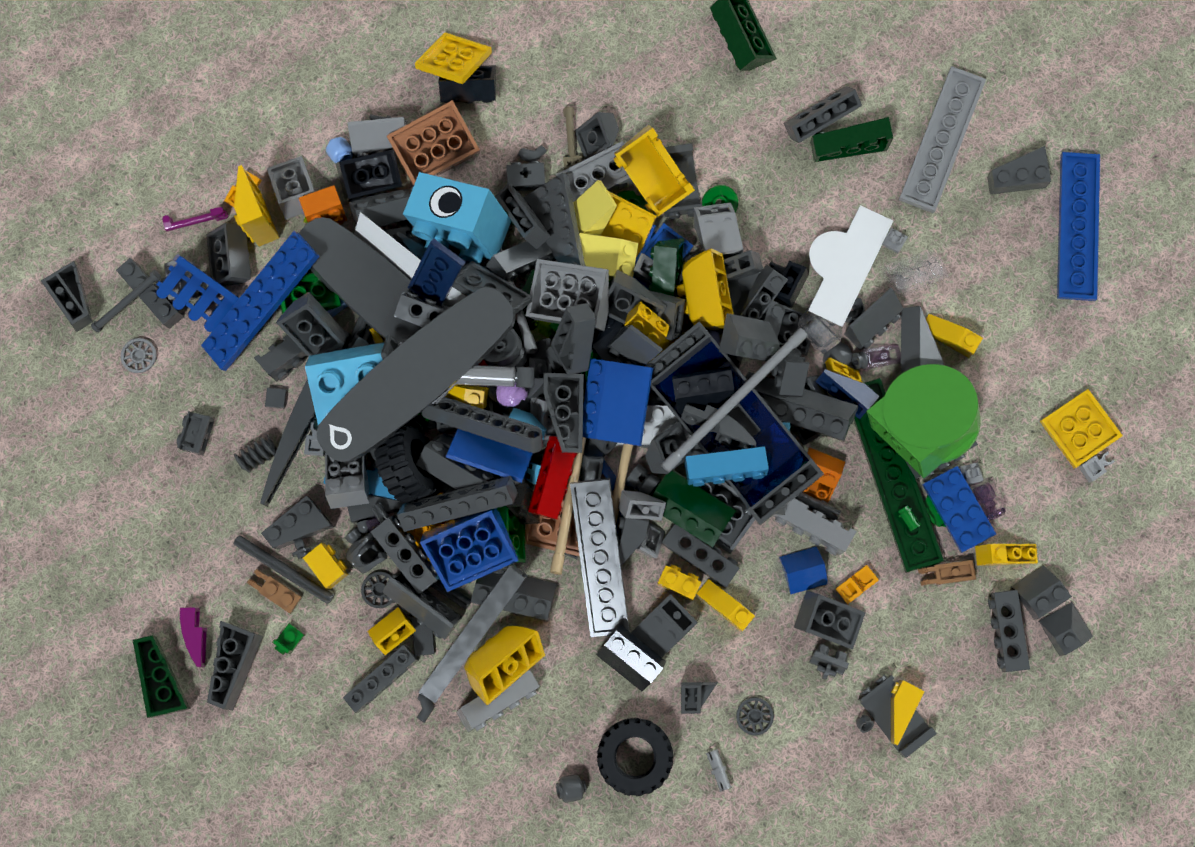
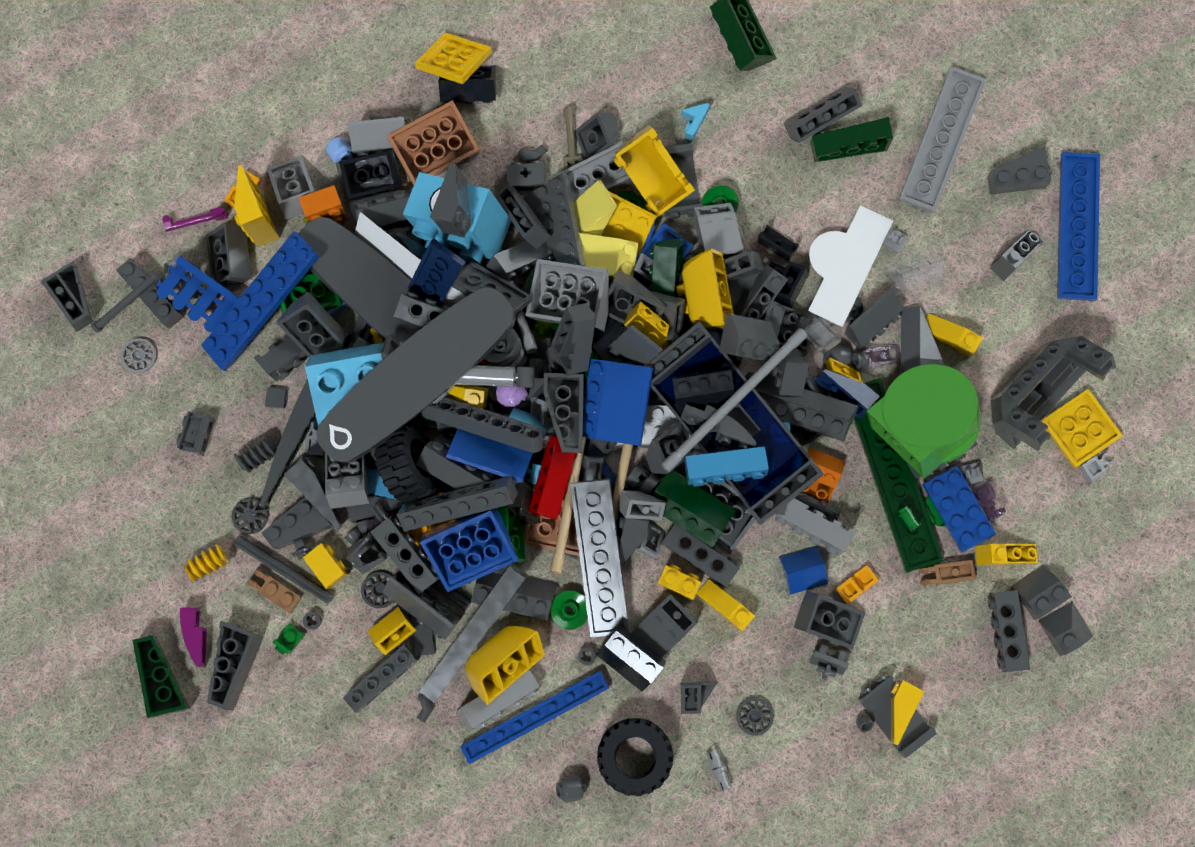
none -> yellow piece [184,543,229,582]
none -> dark grey wheel [232,498,268,534]
none -> dark grey wedge [284,455,342,531]
none -> dark grey bush [303,612,322,630]
none -> dark grey slope [430,162,471,238]
none -> blue plate [460,671,609,764]
none -> green dish [550,590,588,630]
none -> dark grey bush [578,648,596,665]
none -> medium azure slope [681,103,710,142]
none -> black hinge [758,225,800,262]
none -> dark grey slope [990,229,1043,281]
none -> dark grey wedge [991,336,1116,451]

